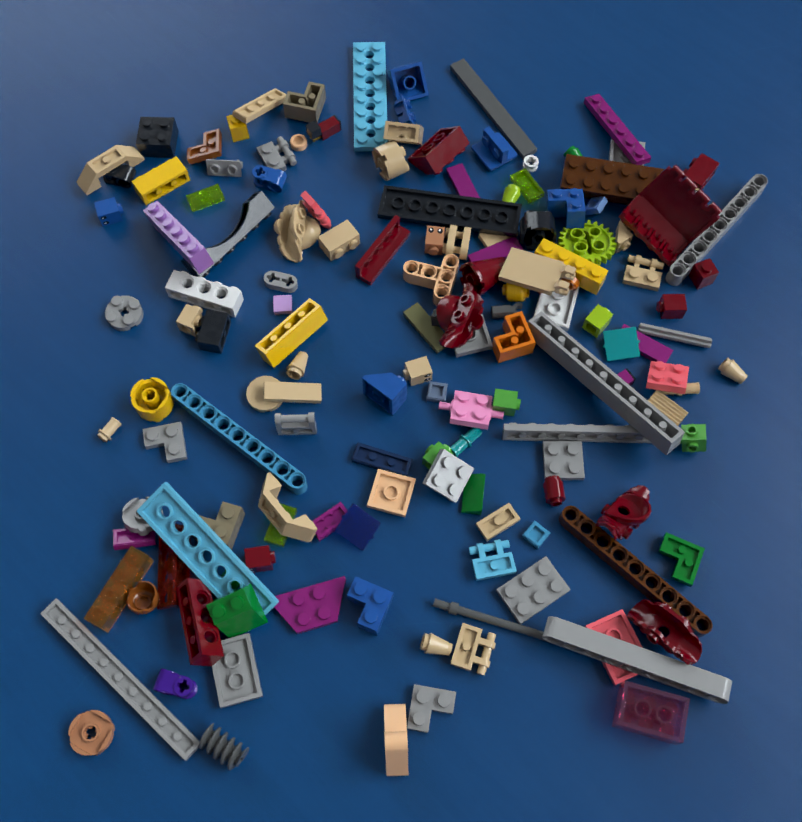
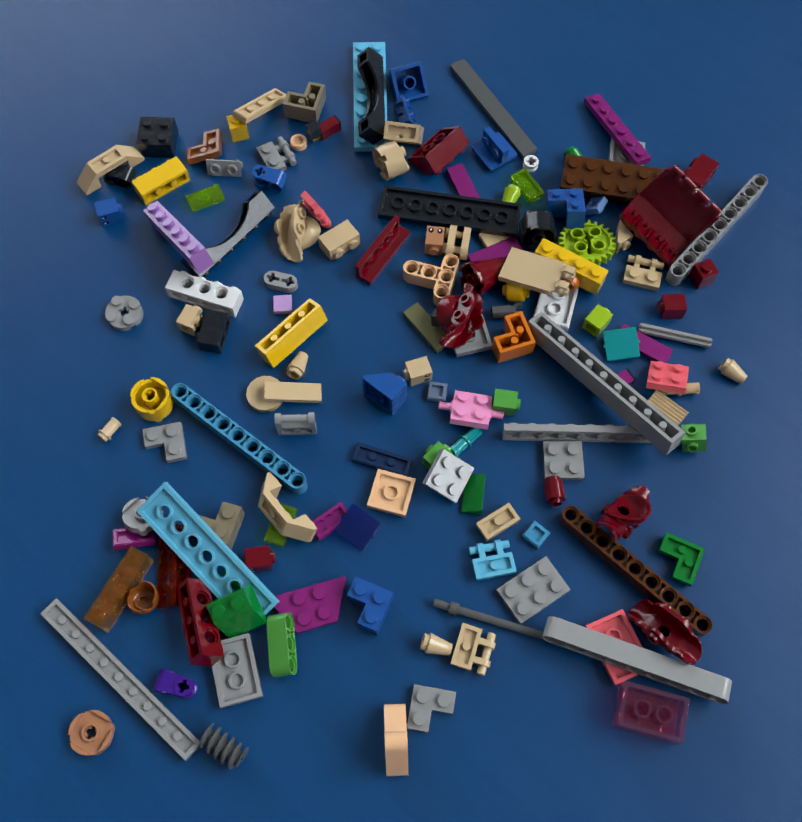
none -> bright green beam [267,612,297,678]
none -> black arch [357,47,385,145]

